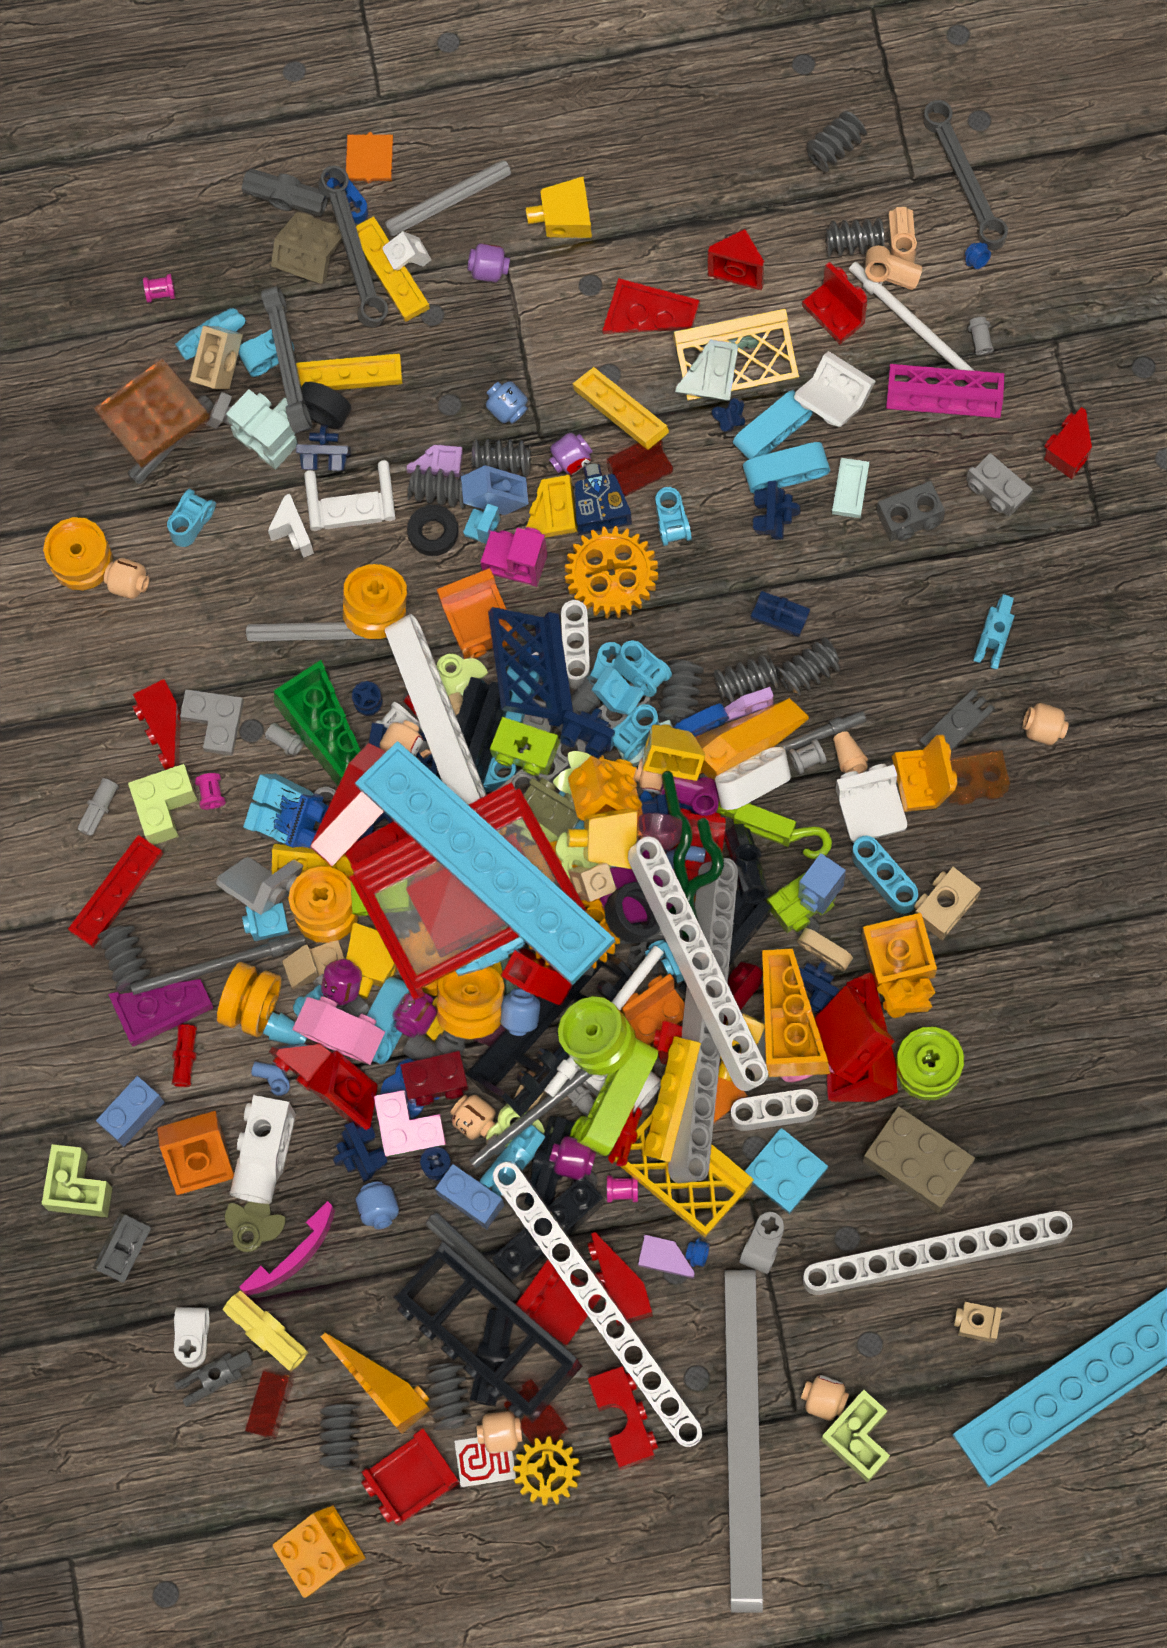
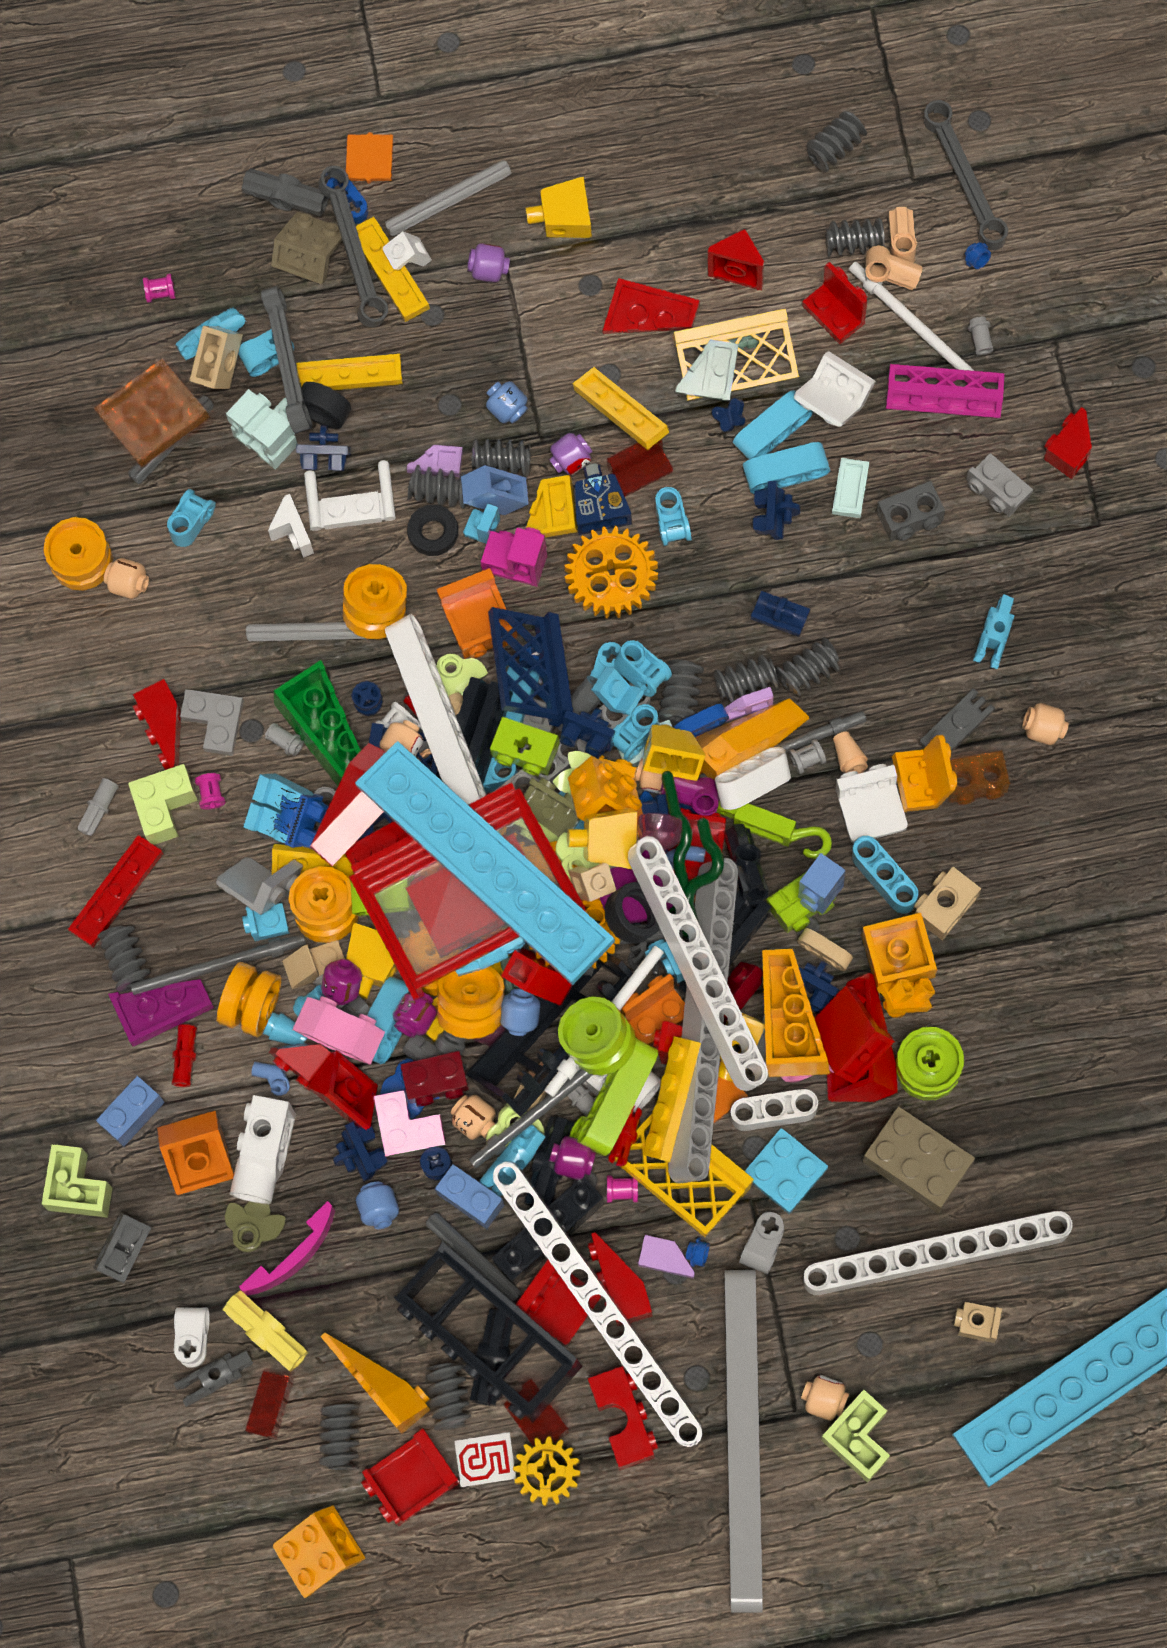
light grey tile [206,392,232,429] -> none
light nougat head [476,1411,523,1454] -> none
white beam [561,600,590,689] -> none

